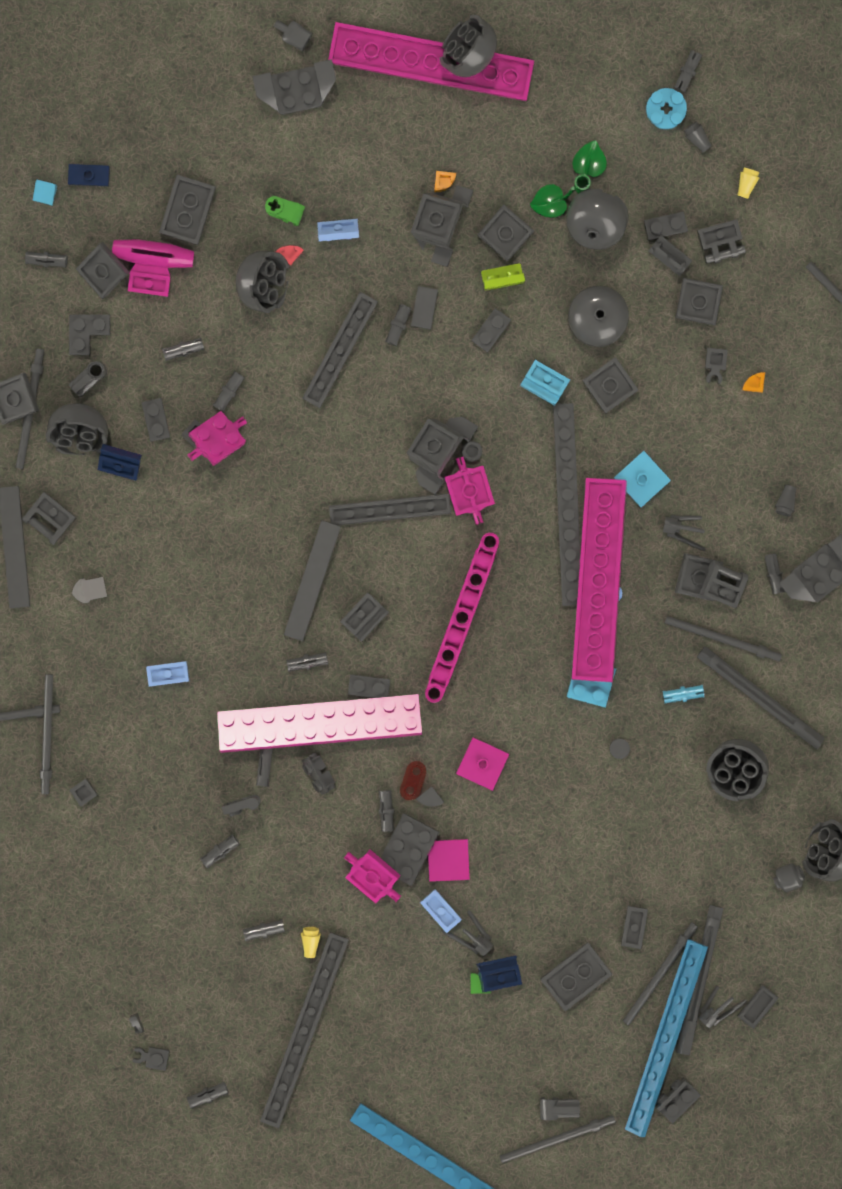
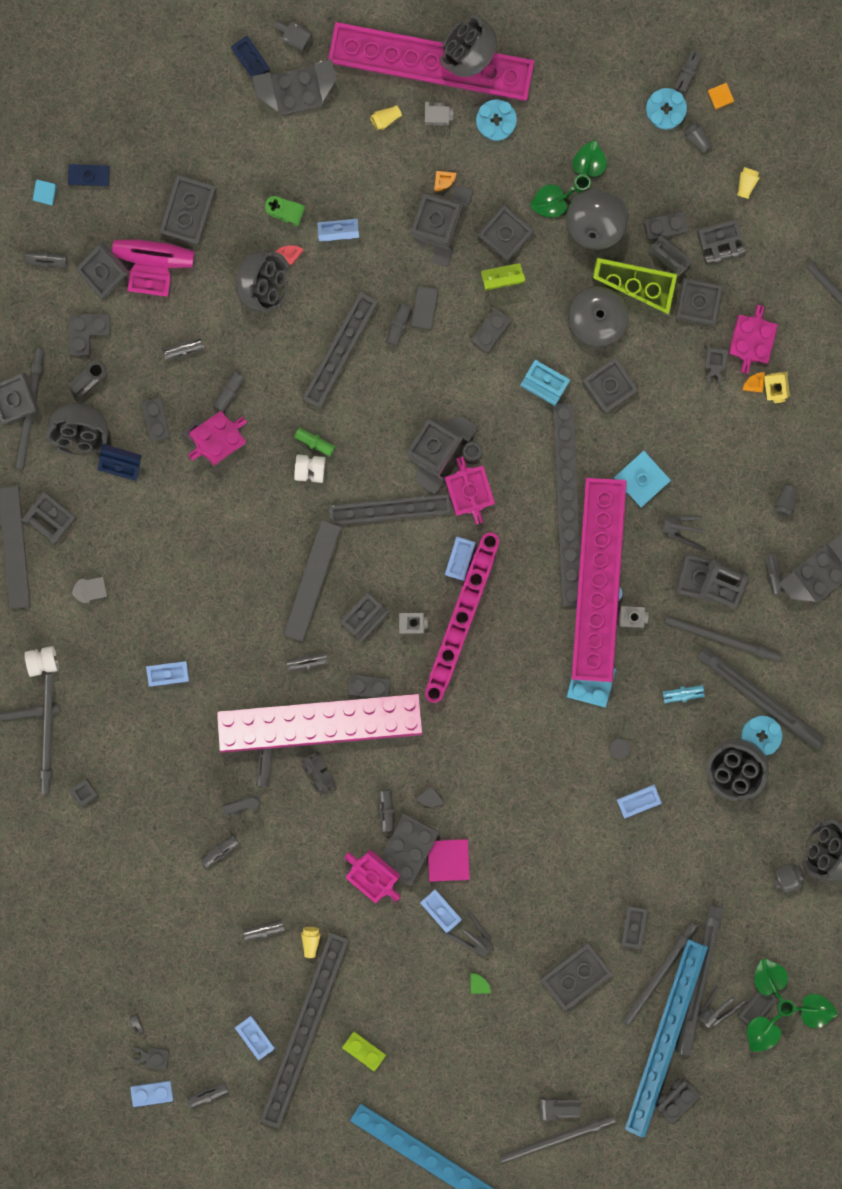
clear red plate [400,761,426,800] -> none
dark pink plate [456,737,509,791] -> none
dark blue plate [476,956,522,993] -> none
none -> white wheel [25,646,59,677]
none -> light blue plate [130,1080,173,1107]
none -> dark blue plate [231,36,270,79]
none -> light blue plate [235,1015,275,1061]
none -> bright green pin [294,427,336,457]
none -> white wheel [294,454,325,483]
none -> lime plate [342,1031,386,1072]
none -> light yellow cone [370,105,402,131]
none -> light grey brick [399,613,428,634]
none -> light grey brick [425,102,453,126]
none -> light blue plate [445,536,476,581]
none -> medium azure plate [476,100,517,141]
none -> lime wedge [593,258,677,314]
none -> light blue plate [617,784,662,819]
none -> light grey brick [619,606,649,628]
none -> light orange tile [707,82,734,110]
none -> dark pink plate [728,305,778,374]
none -> medium azure plate [741,716,782,755]
none -> green plant [747,959,838,1052]
none -> light yellow brick [764,372,790,403]

